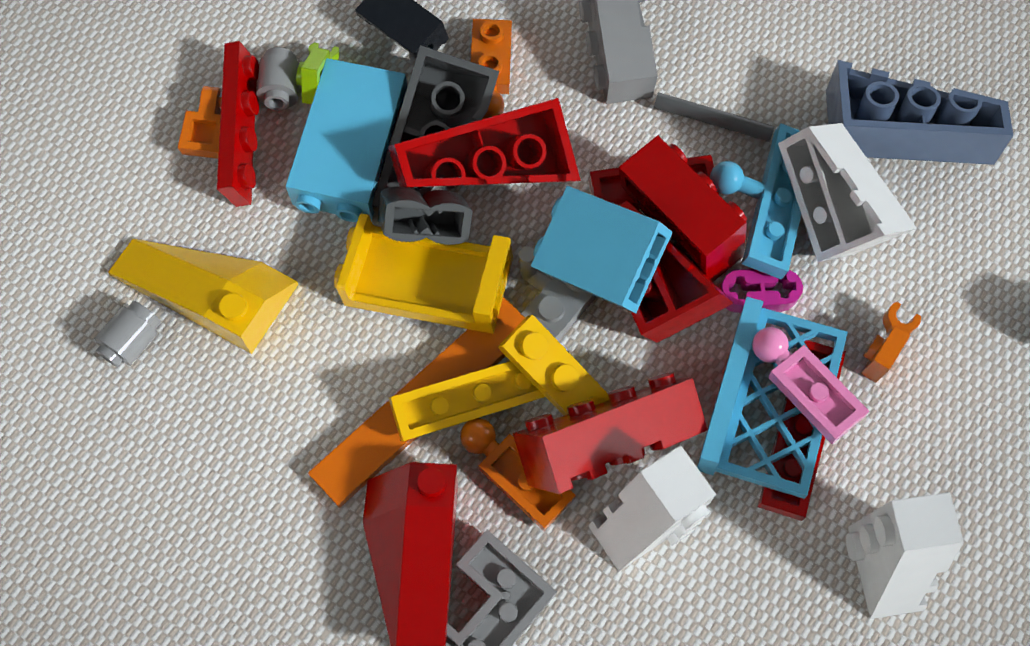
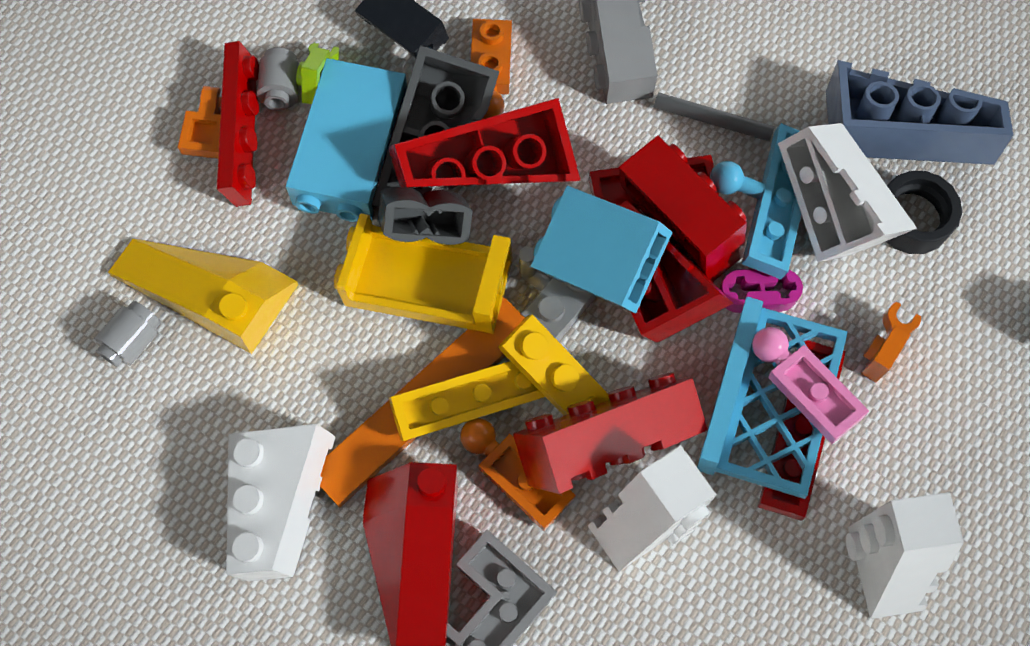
none -> white wedge [226,424,336,581]
none -> black tyre [886,171,963,254]

